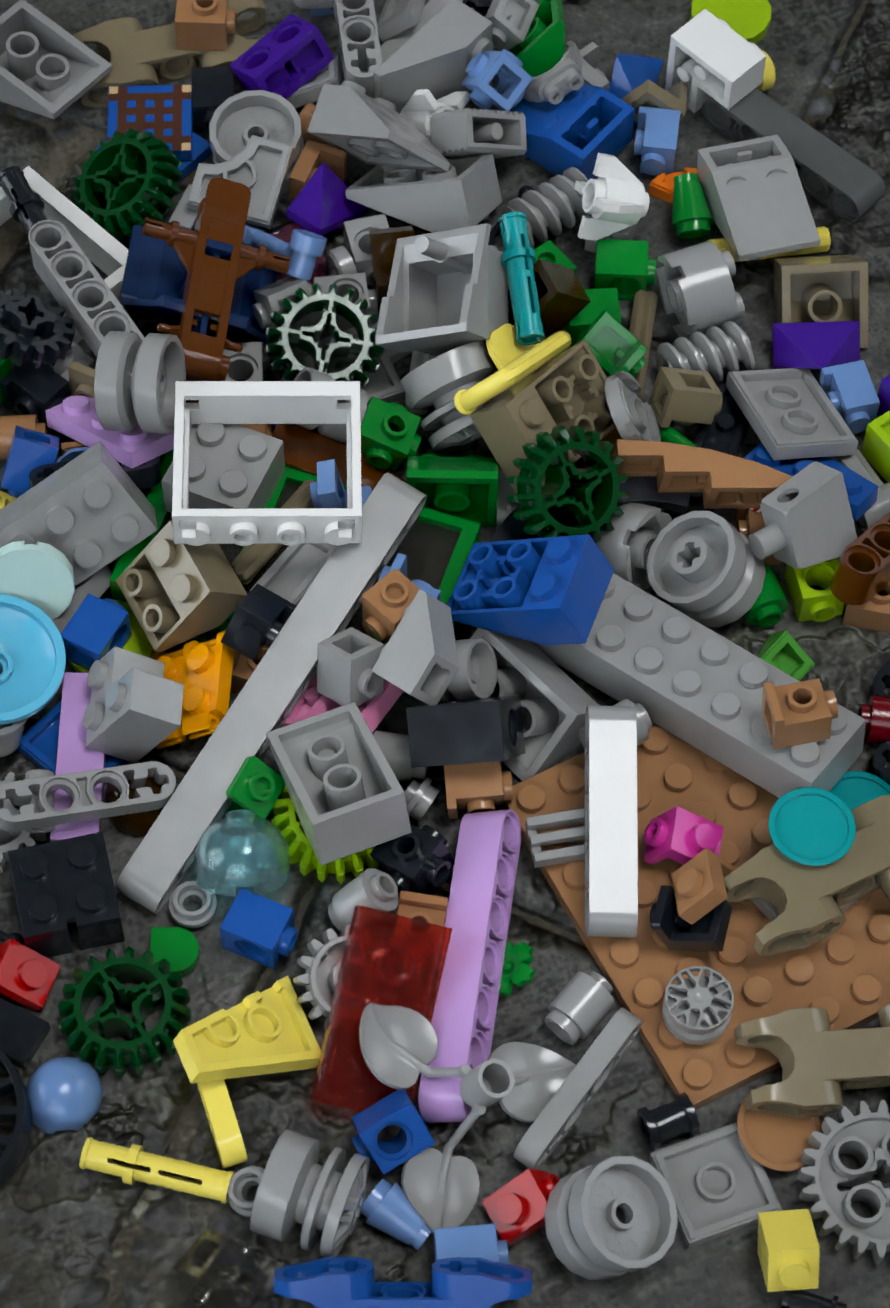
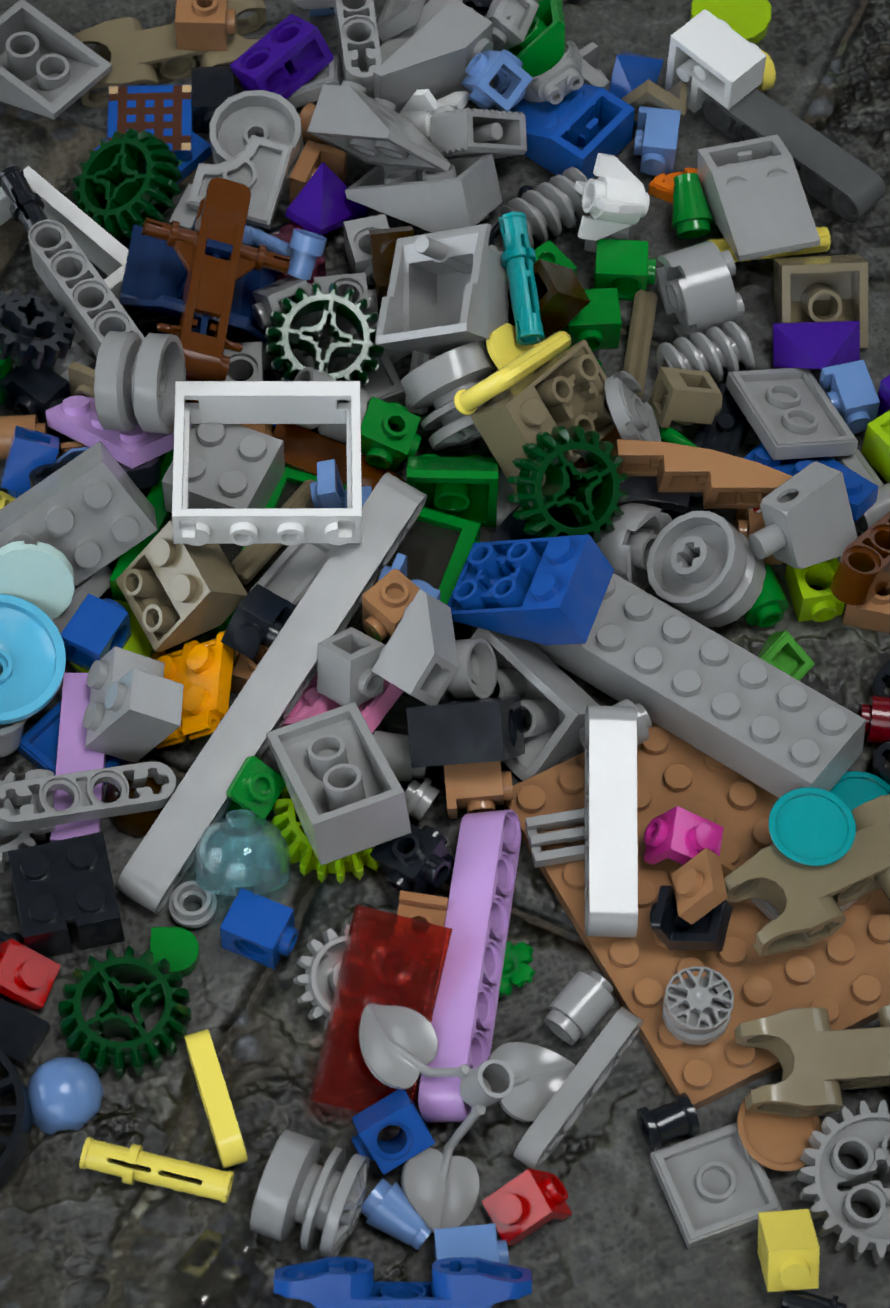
light yellow wing [173,975,324,1083] -> none
light grey plate [227,1166,264,1218] -> none
light grey tile [325,245,357,276] -> none
light grey brick [328,868,399,933] -> none
light grey wheel [544,1156,678,1280] -> none
green bracket [575,309,648,376] -> none
medium nougat brick [762,678,838,750] -> none

